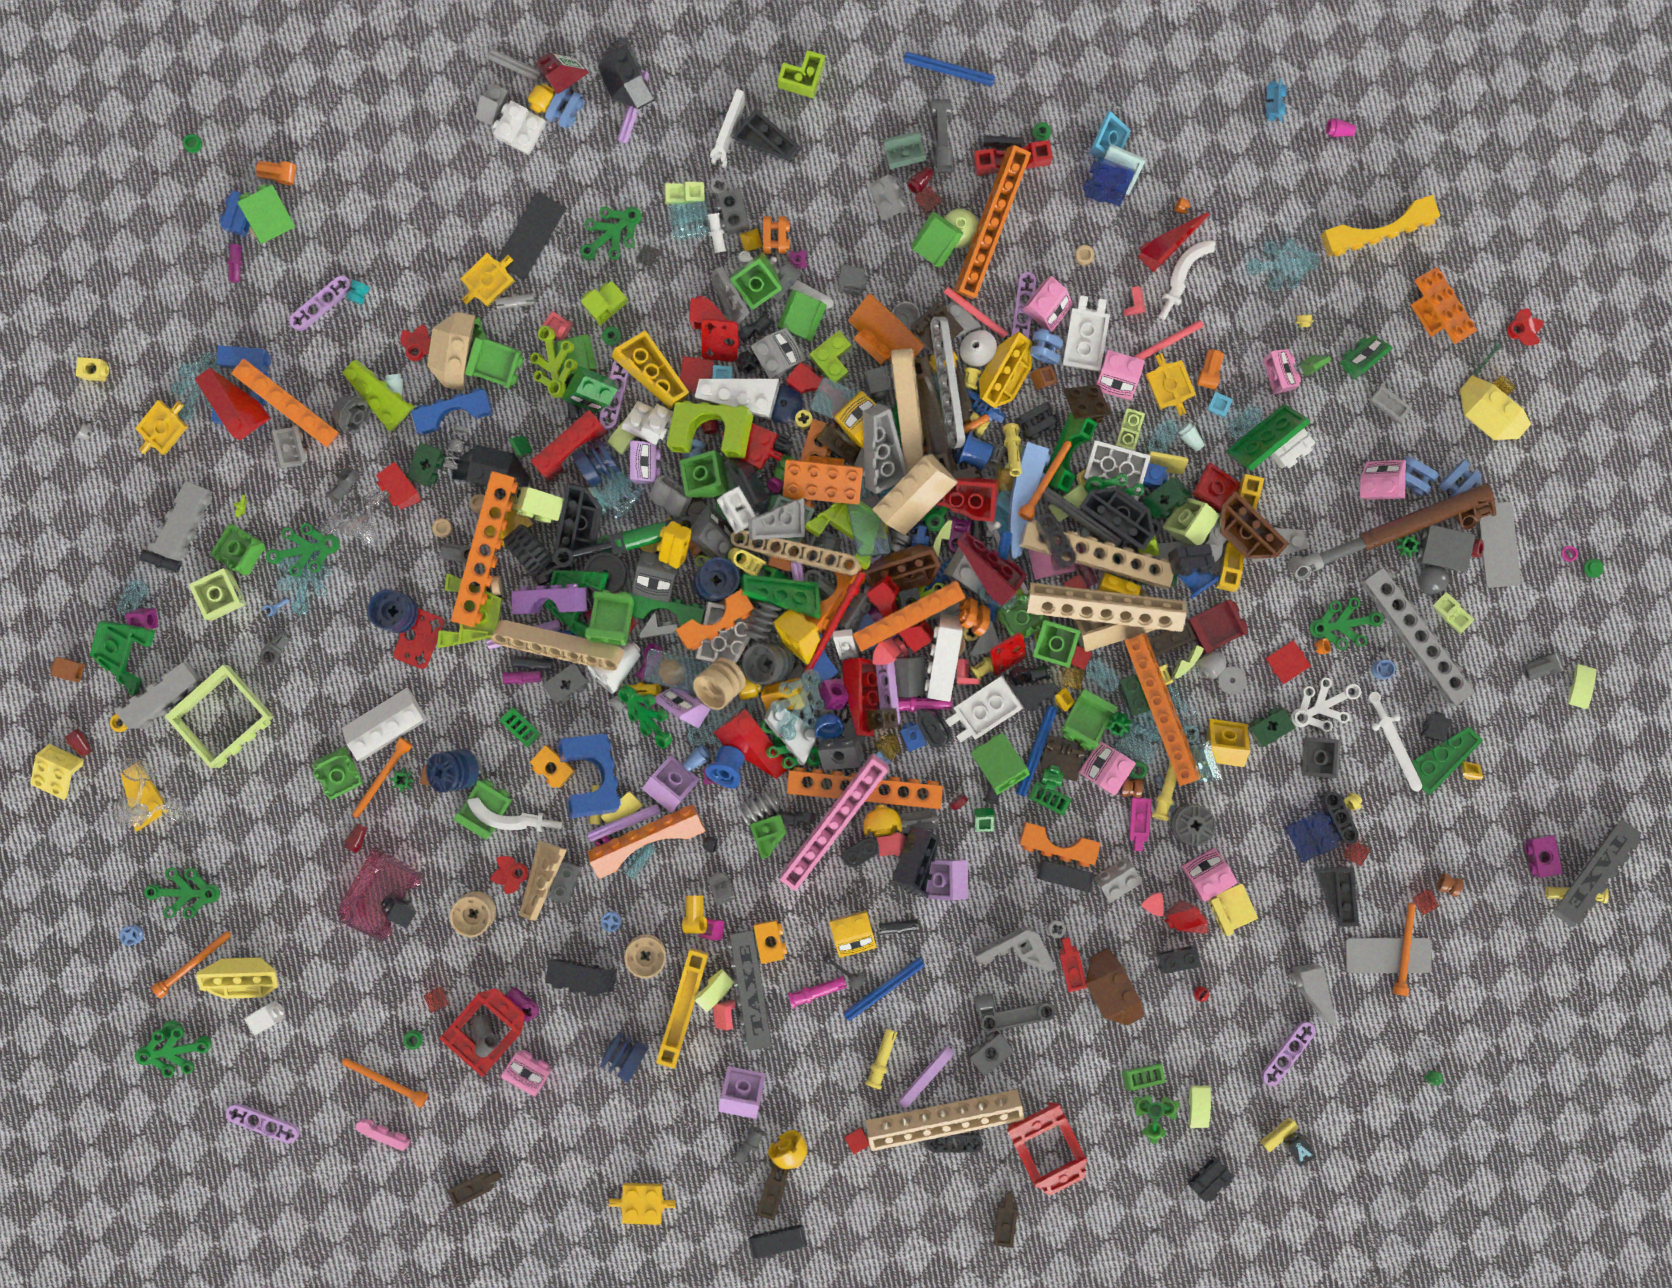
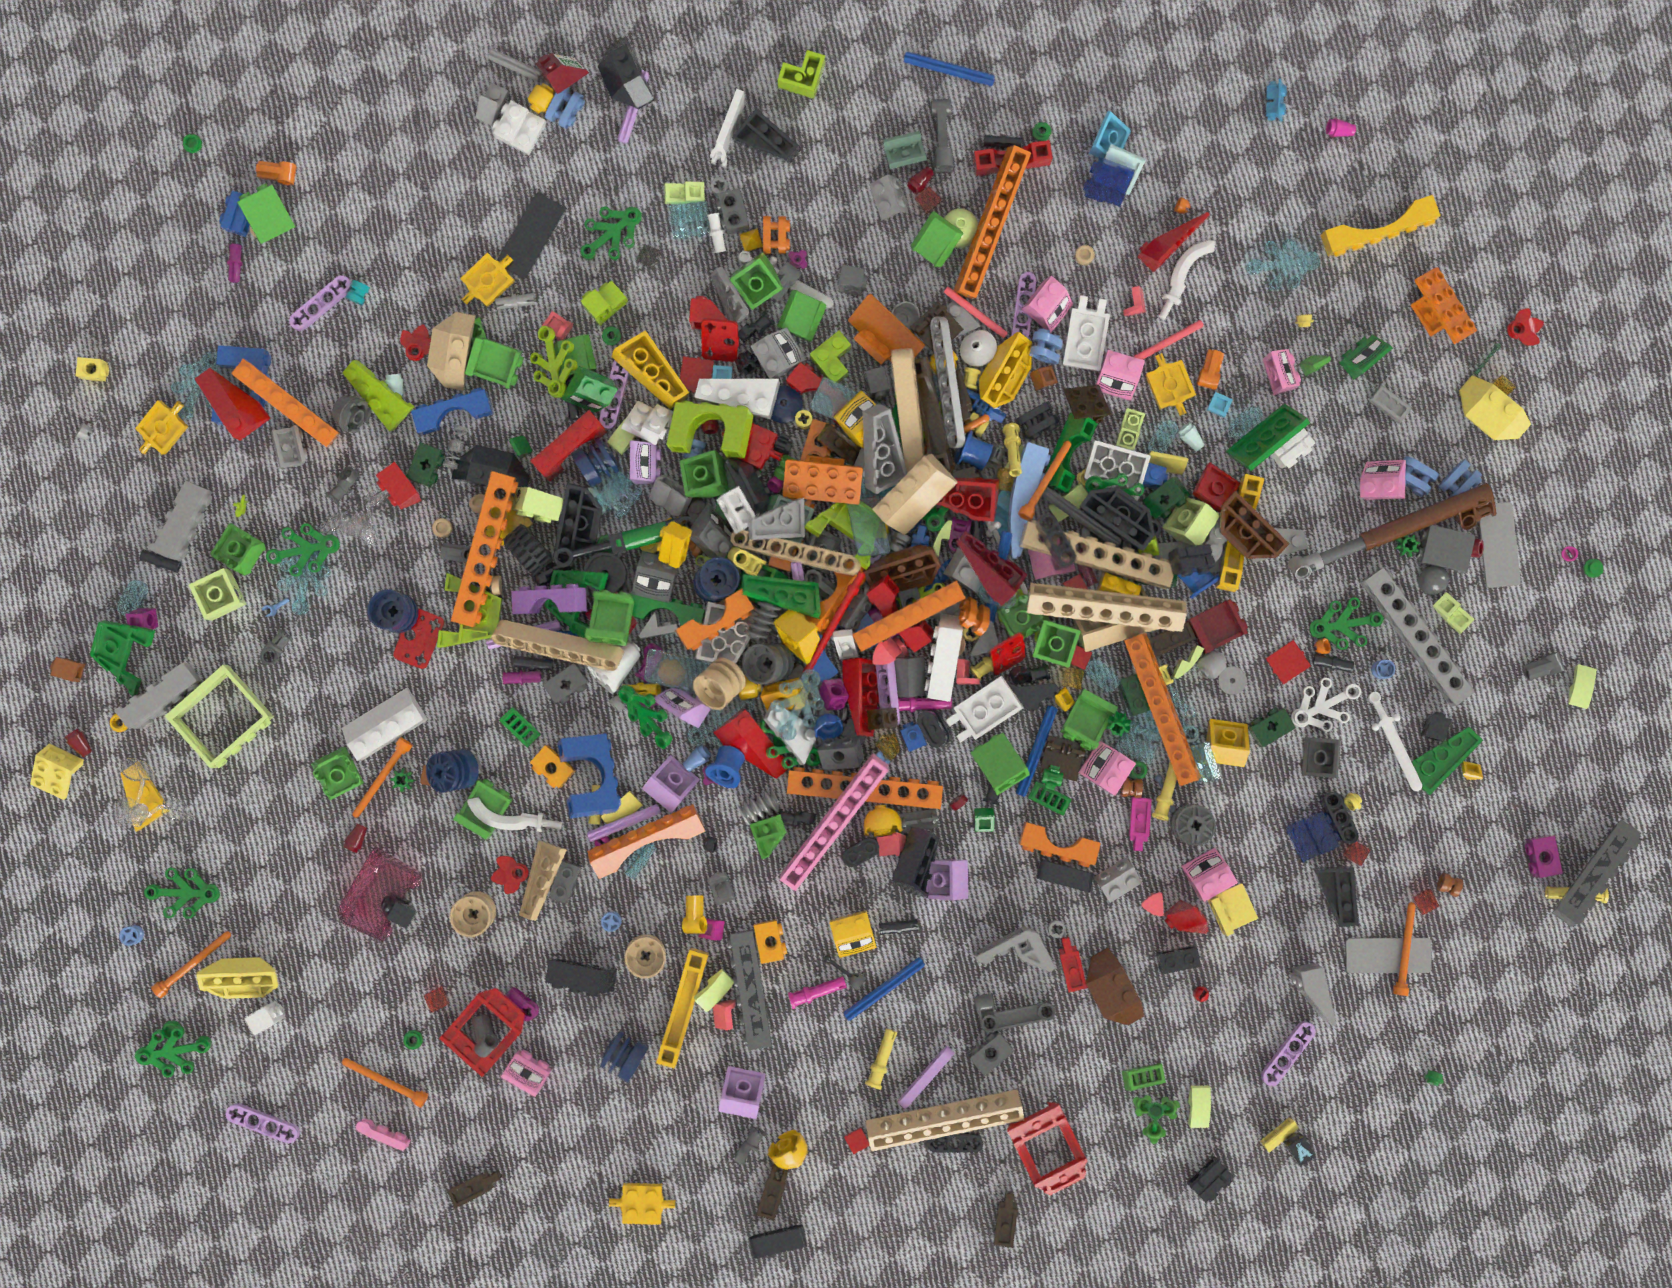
none -> black pin [1313,653,1354,673]

